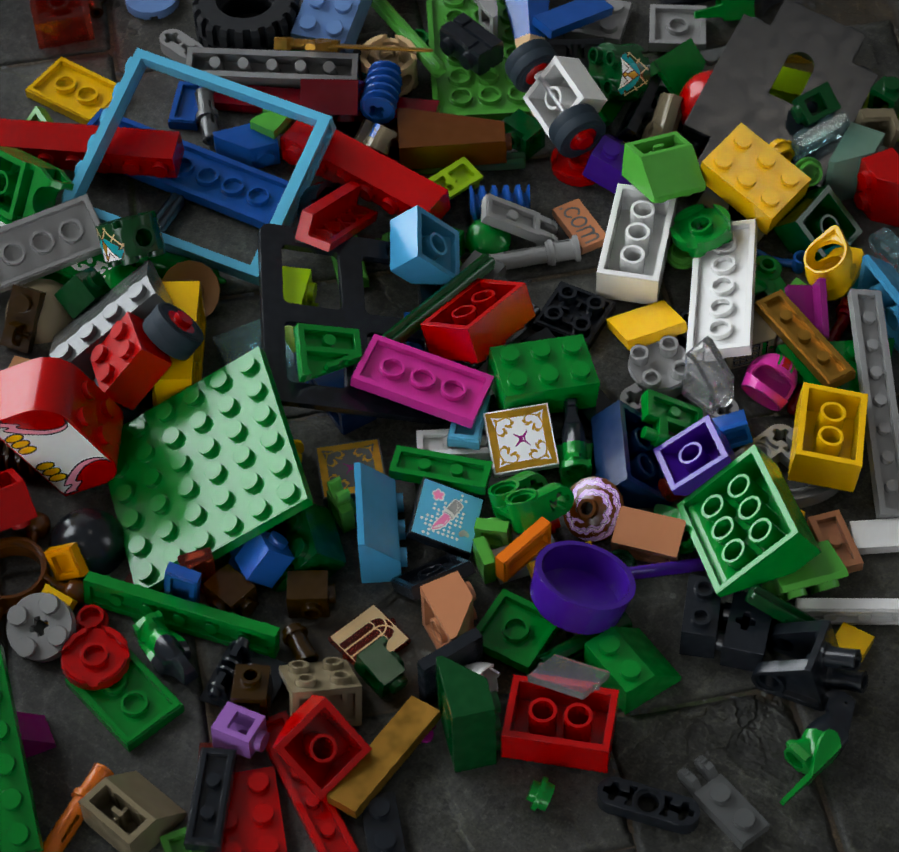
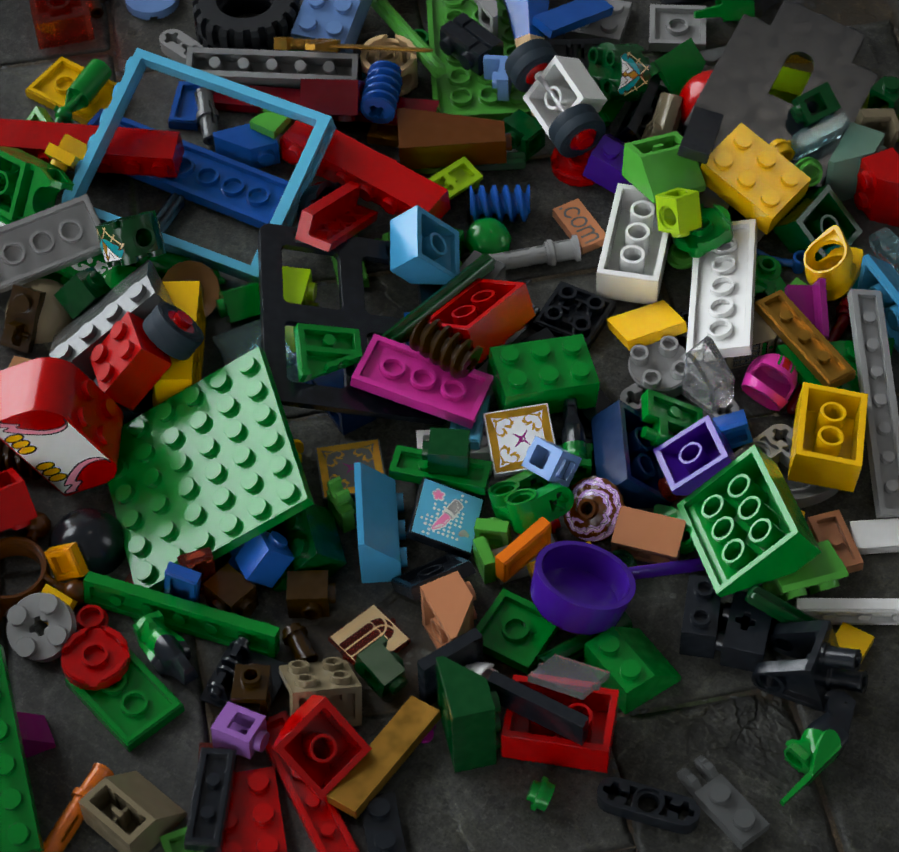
dark tan leg [354,119,398,156] -> none
light grey hinge [481,193,558,246] -> none
none -> yellow bracket [44,134,87,172]
none -> green wheel [53,59,112,124]
none -> green brick [216,282,260,323]
none -> dark brown piece [409,315,483,379]
none -> dark green brick [422,428,471,476]
none -> medium blue bracket [483,55,512,101]
none -> black tile [487,671,589,746]
none -> medium blue brick [521,436,582,487]
none -> lime brick [655,187,702,238]
none -> black tile [677,106,724,164]

